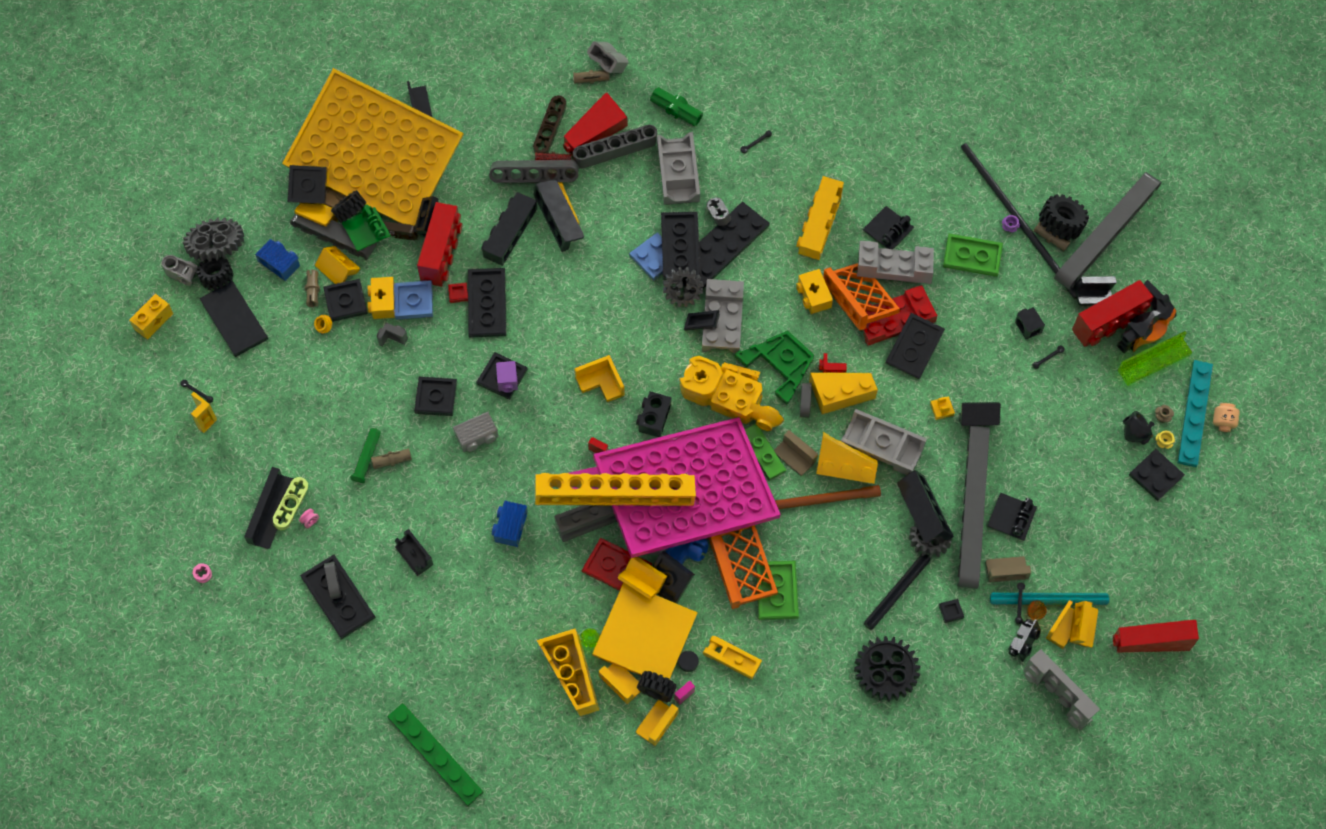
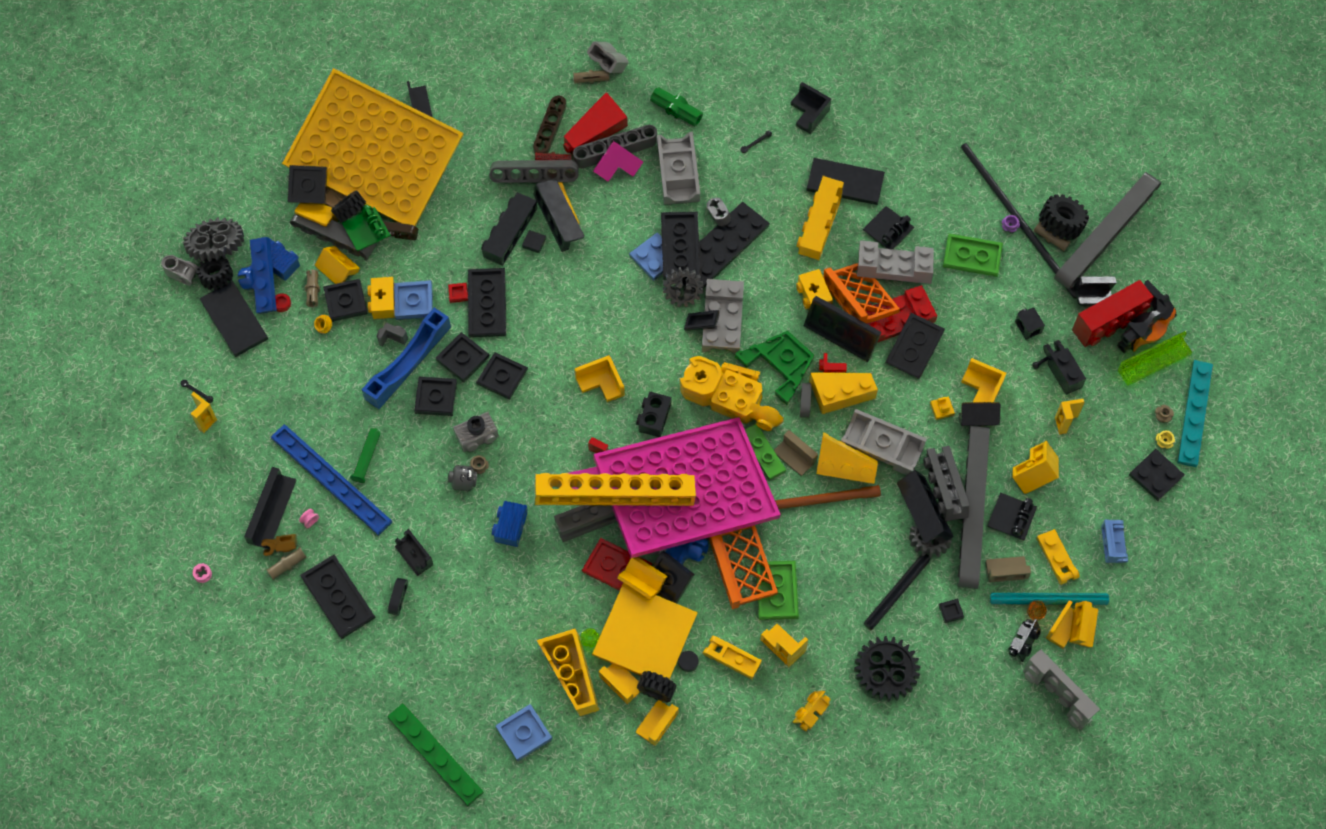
yellow brick [129,294,174,340] -> none
yellowish green beam [273,477,308,530] -> none
dark grey beam [324,562,342,600] -> none
dark tan pin [371,448,412,469] -> none
black panel [414,196,439,237] -> none
red brick [417,202,463,287] -> none
medium lavender brick [496,361,518,392] -> none
dark pink tile [674,681,695,705] -> none
black hinge [1015,582,1025,624] -> none
red slope [1113,620,1199,653] -> none
black helmet [1123,411,1155,445] -> none
light nougat head [1213,403,1240,432] -> none
none -> blue plate [238,237,277,314]
none -> pearl gold plate [261,534,297,556]
none -> dark tan pin [266,547,307,580]
none -> blue tile [271,424,393,536]
none -> red tile [275,293,291,312]
none -> blue arch [361,307,451,409]
none -> black beam [388,578,408,616]
none -> black plate [436,332,490,383]
none -> dark grey head [448,465,477,491]
none -> black bush [467,416,485,435]
none -> dark tan plate [470,455,489,474]
none -> medium blue plate [496,704,552,762]
none -> black tile [522,230,546,253]
none -> dark pink tile [593,141,643,182]
none -> yellow panel [760,624,808,667]
none -> black panel [791,82,832,134]
none -> yellow hinge [793,691,831,731]
none -> black tile [803,296,881,362]
none -> black tile [806,158,885,205]
none -> dark grey brick [923,446,970,521]
none -> yellow panel [961,358,1007,402]
none -> yellow panel [1012,441,1059,494]
none -> yellow plate [1036,529,1080,585]
none -> black hinge [1043,340,1086,395]
none -> yellow panel [1055,399,1085,434]
none -> medium blue hinge [1101,519,1128,563]

